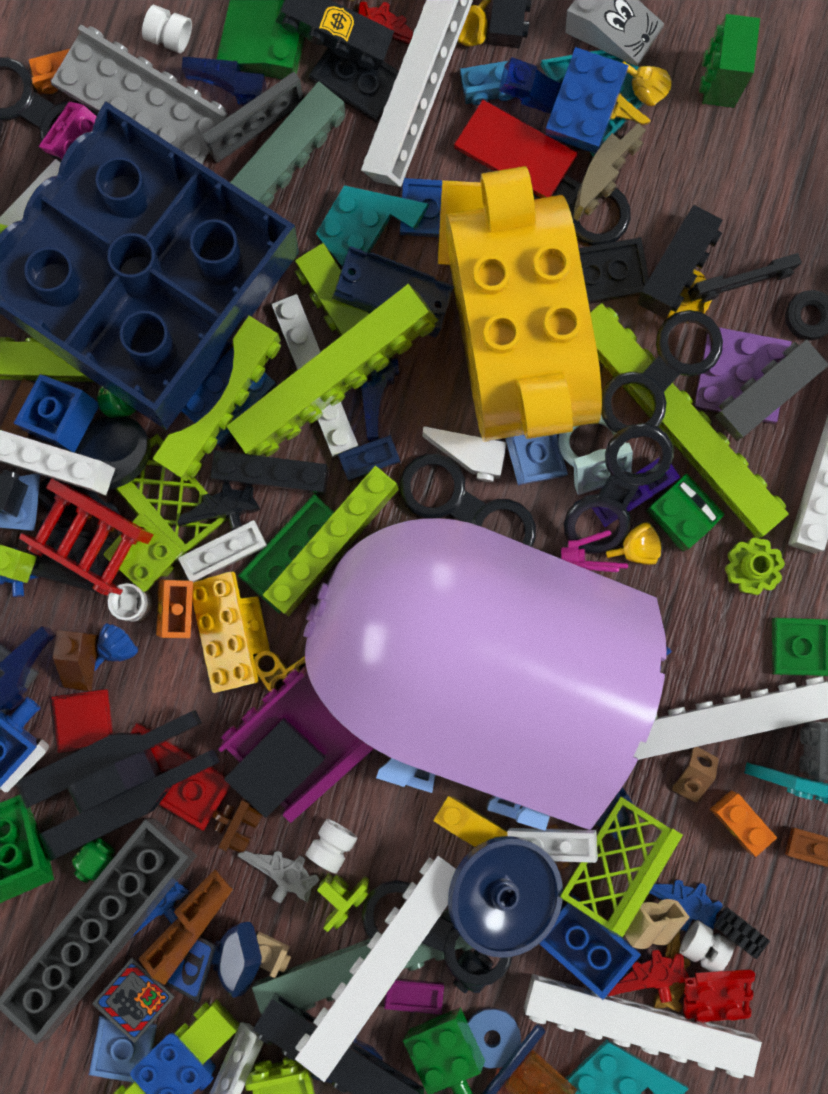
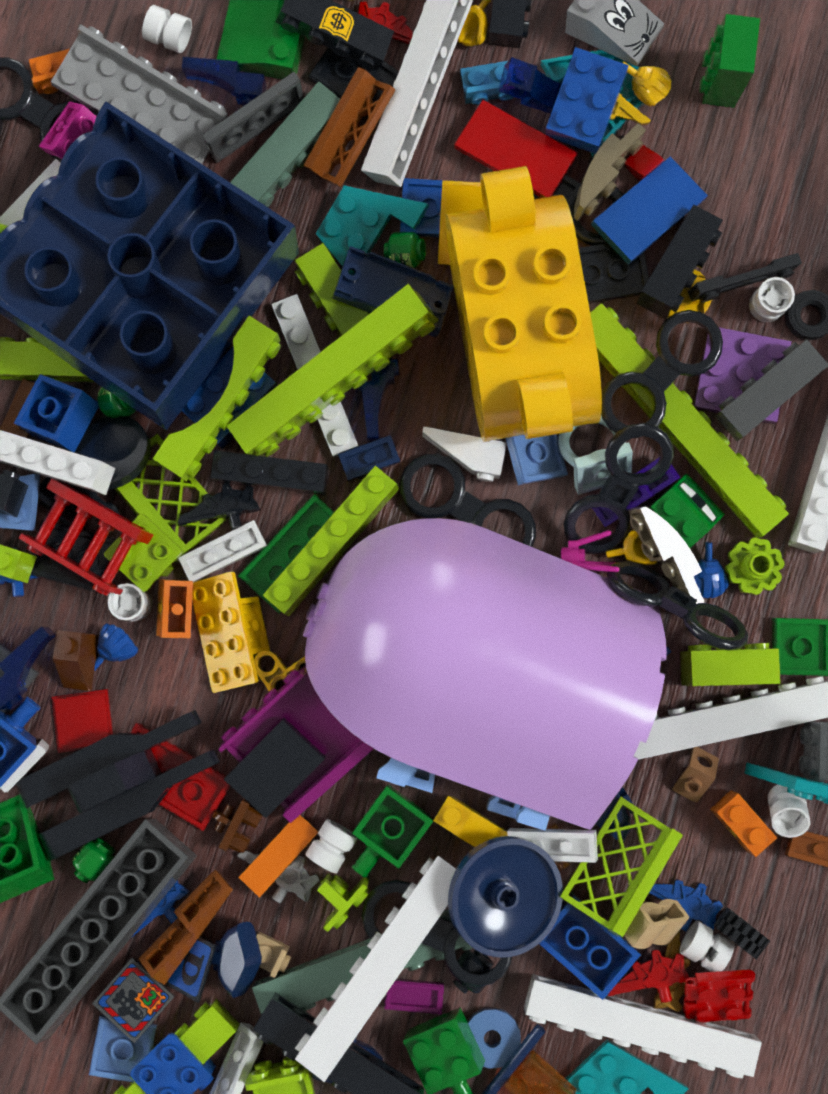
none -> orange tile [238,815,318,898]
none -> dark orange fence [304,67,395,187]
none -> green brick [352,783,433,878]
none -> green head [384,232,426,268]
none -> blue tile [591,156,708,265]
none -> black bar [607,561,748,651]
none -> red slope [624,145,664,182]
none -> slope [628,506,704,603]
none -> lime brick [680,643,780,686]
none -> blue piece [693,542,729,599]
none -> white wheel [749,277,795,323]
none -> white wheel [767,785,810,838]

